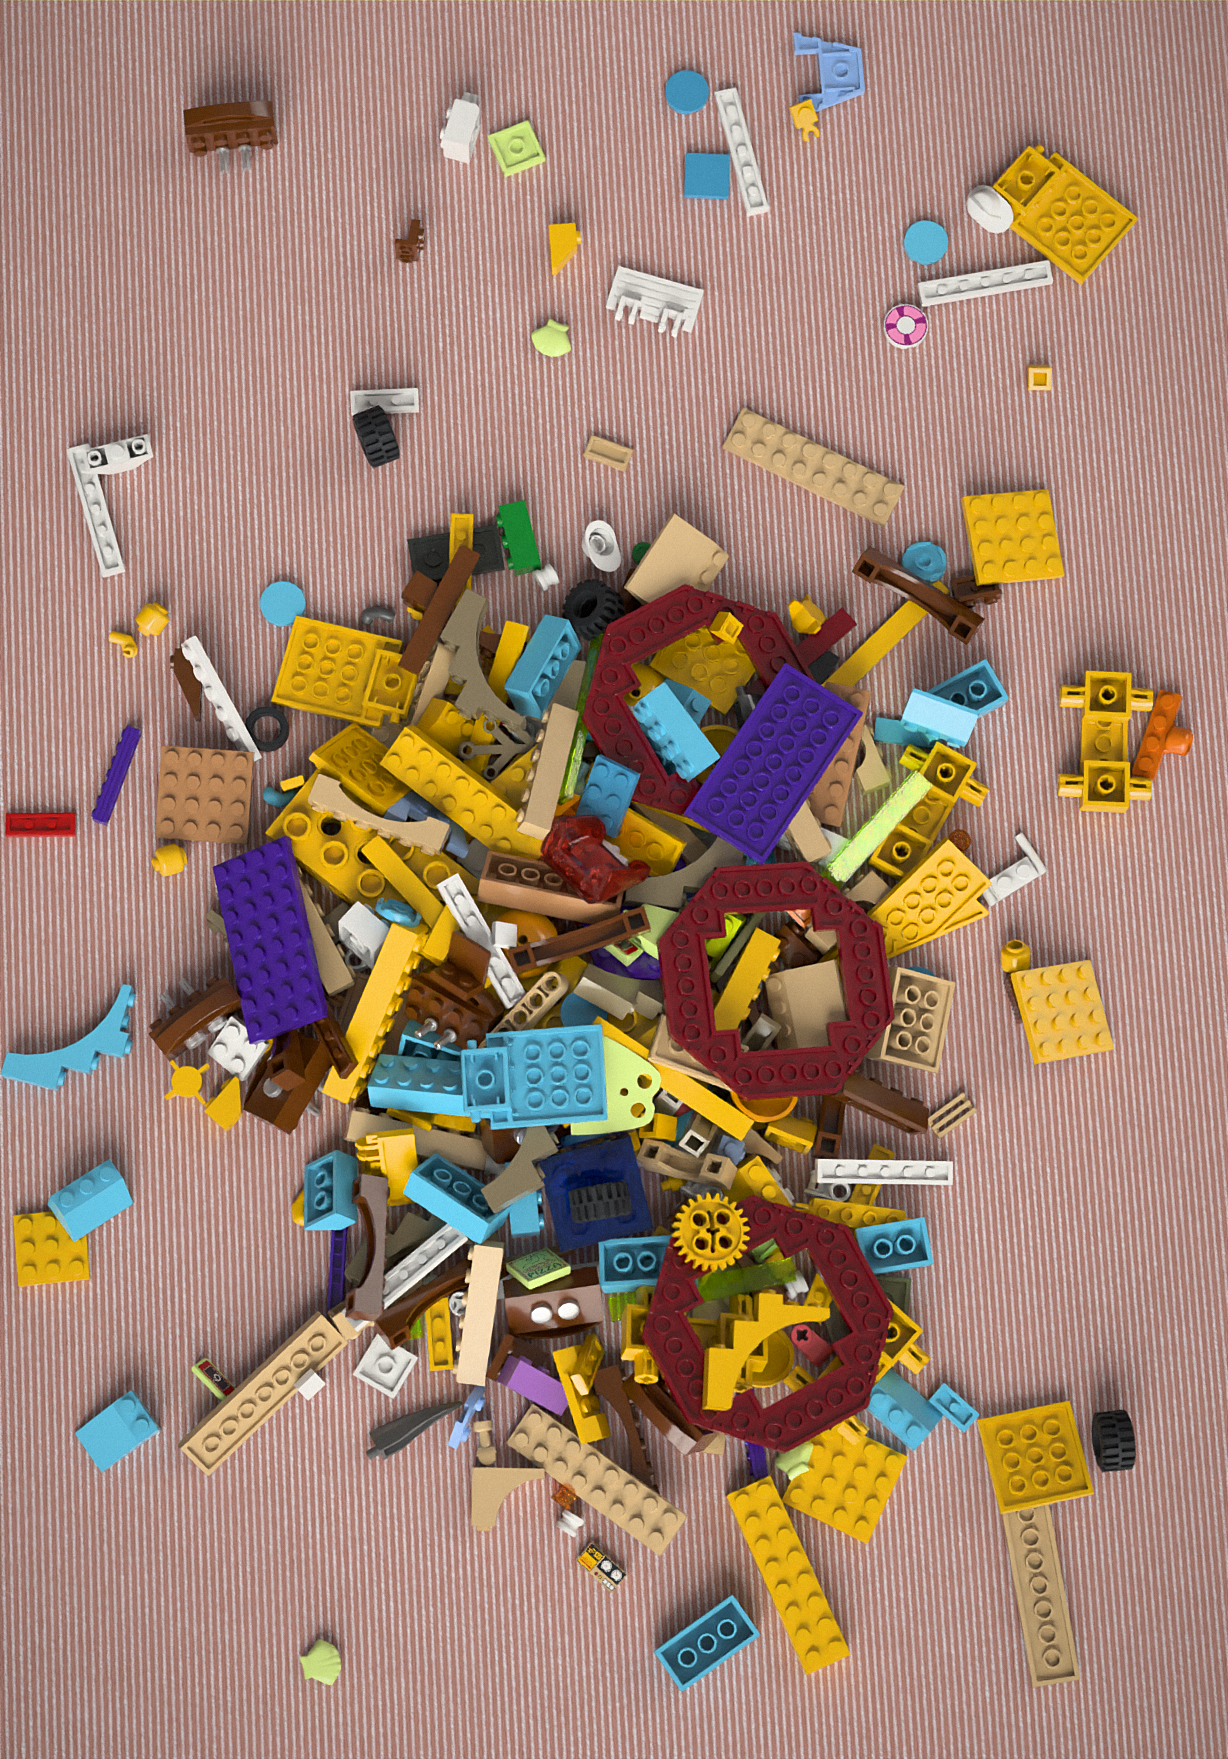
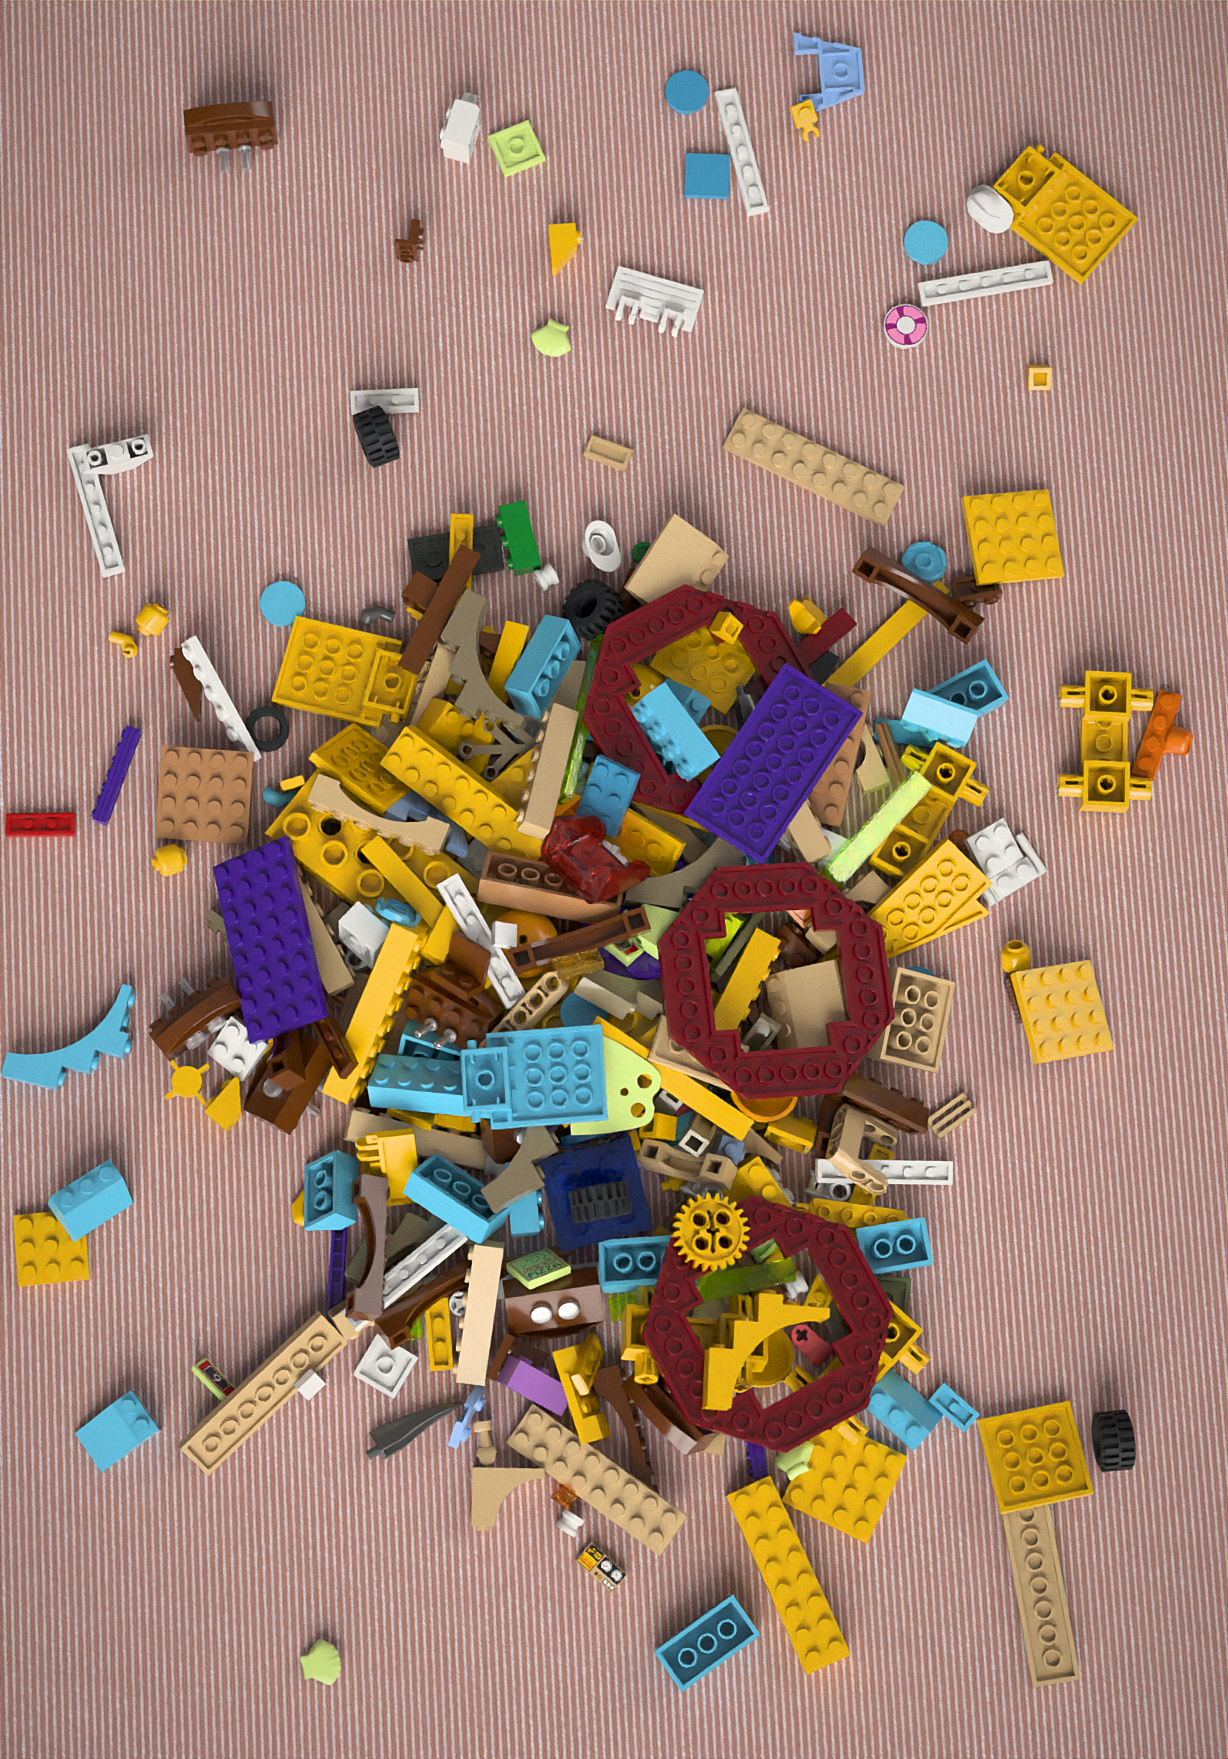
none -> clear yellow plate [551,948,604,979]
none -> tan connector [826,1103,899,1195]
none -> medium nougat axle [875,722,907,787]
none -> white plate [963,818,1023,879]

